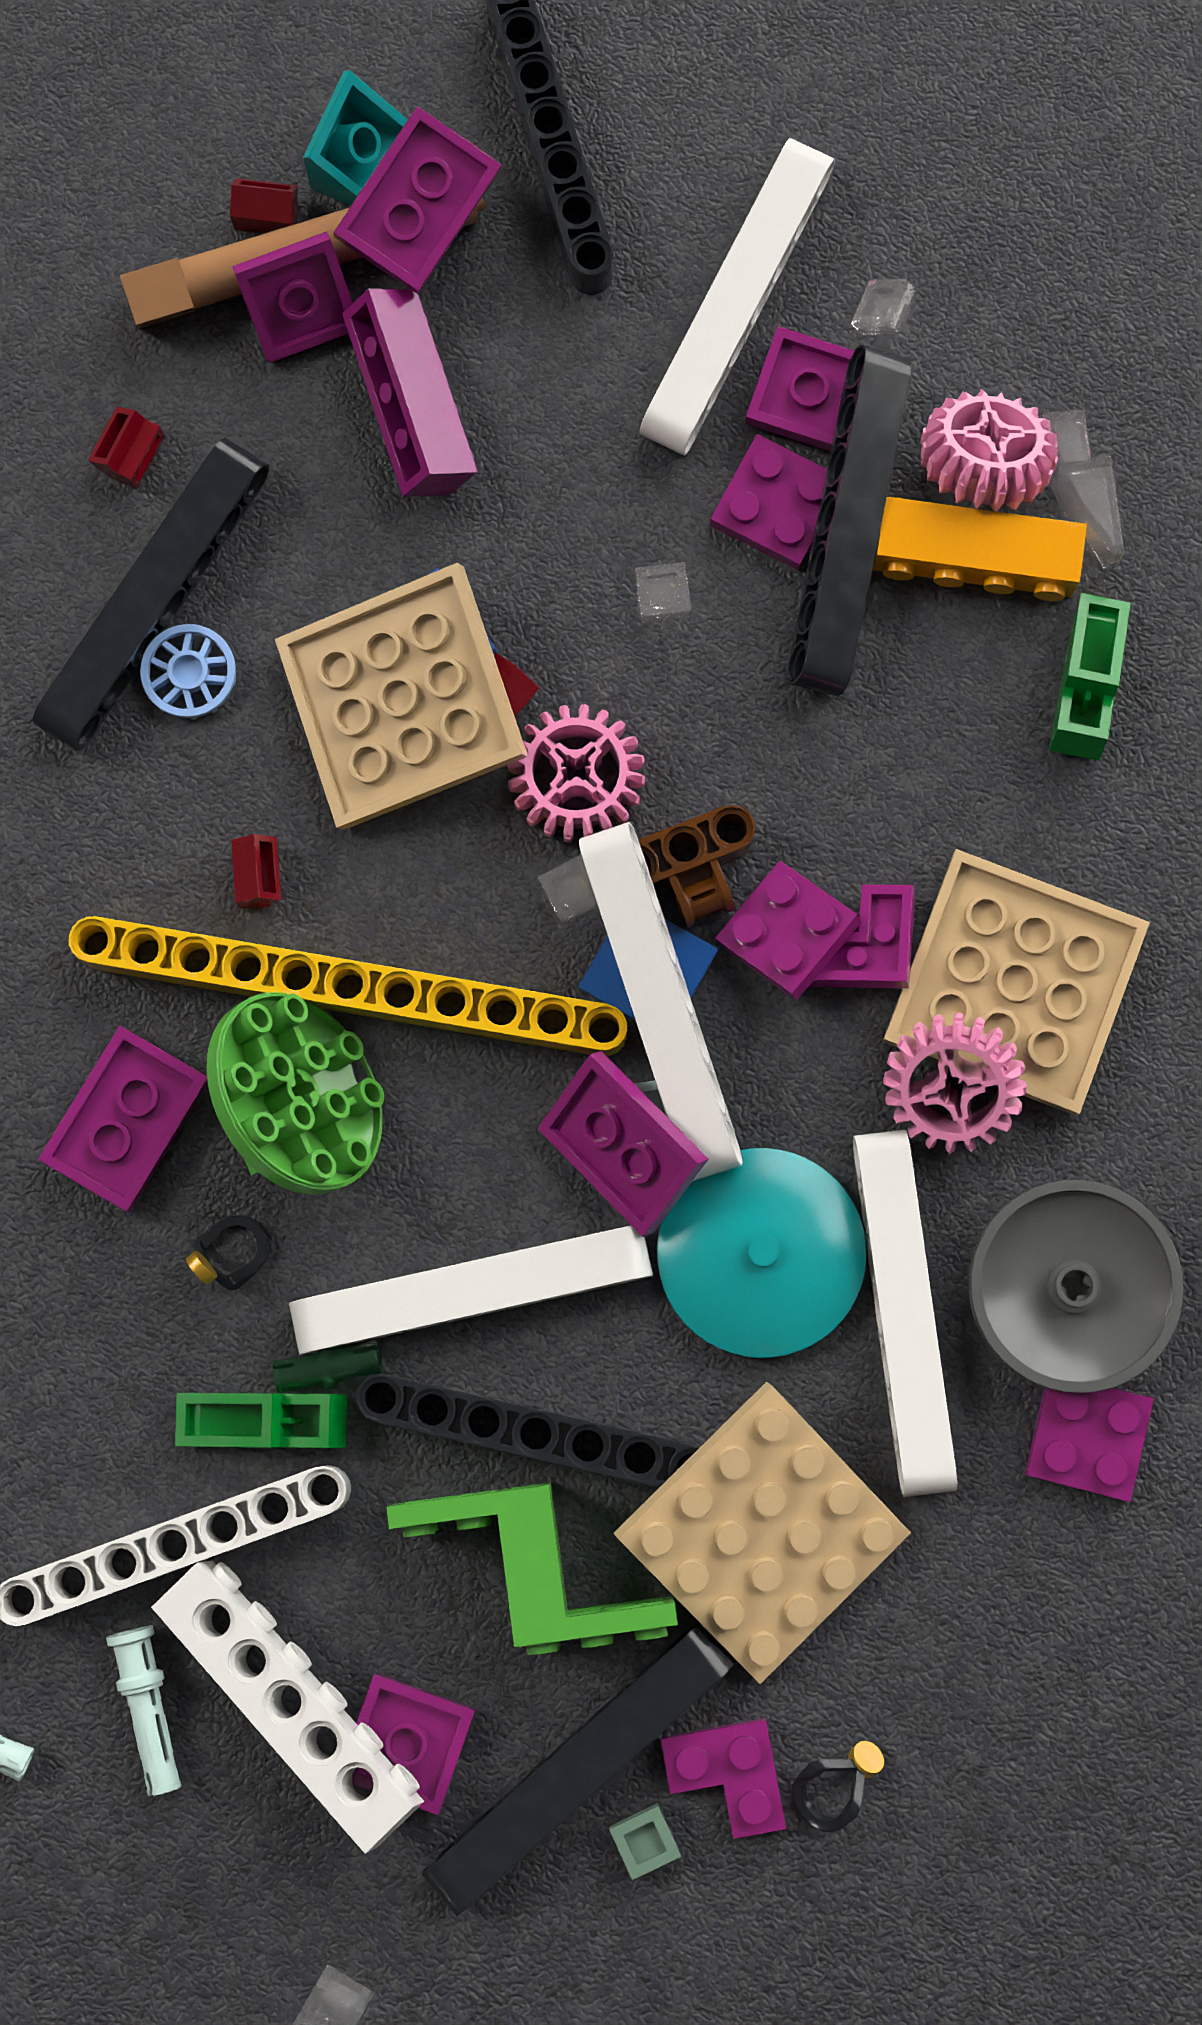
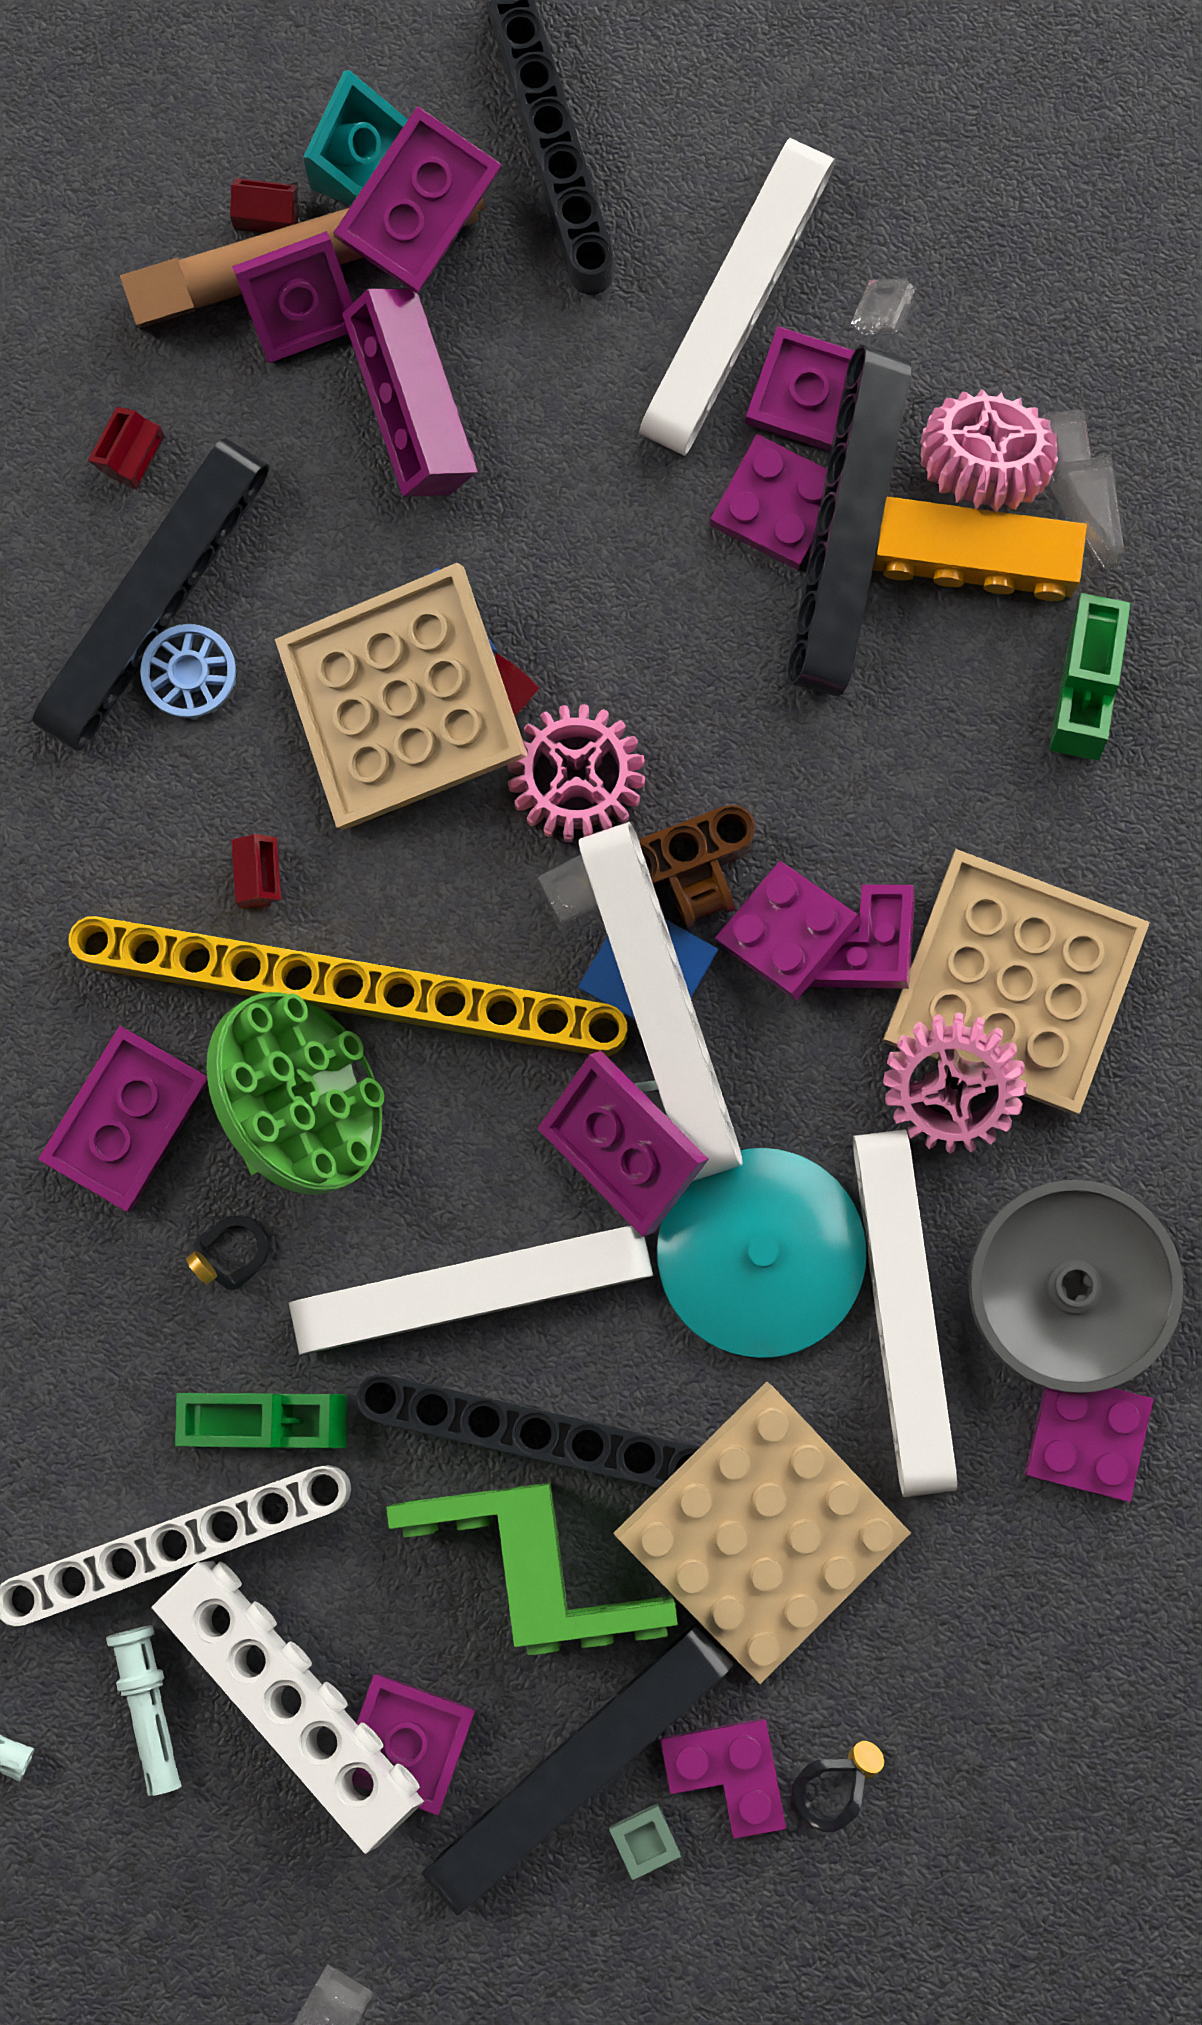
clear green pin [272,1340,383,1394] -> none
clear plate [635,562,692,622] -> none

